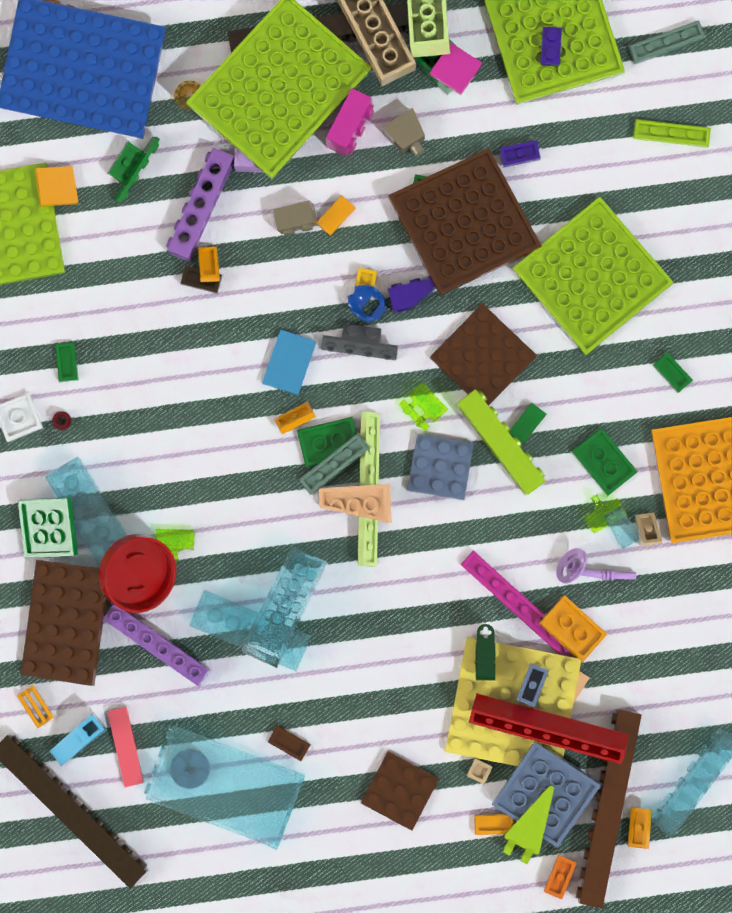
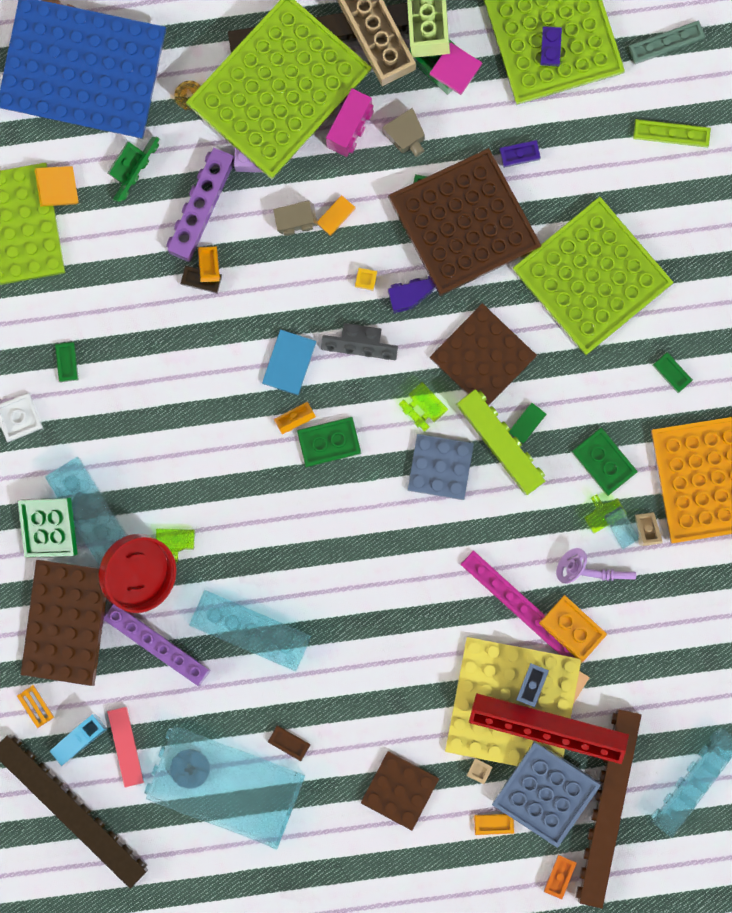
dark red plate [52,411,72,430] -> none
clear light blue brick [241,547,327,668] -> none
sand green tile [299,433,370,495] -> none
light nougat wing [319,484,392,523] -> none
blue helmet [347,285,387,322] -> none
yellowish green plate [358,412,380,567] -> none
dark green piece [476,624,495,681] -> none
lime flag [503,785,554,864] -> none
light orange plate [628,807,652,849] -> none

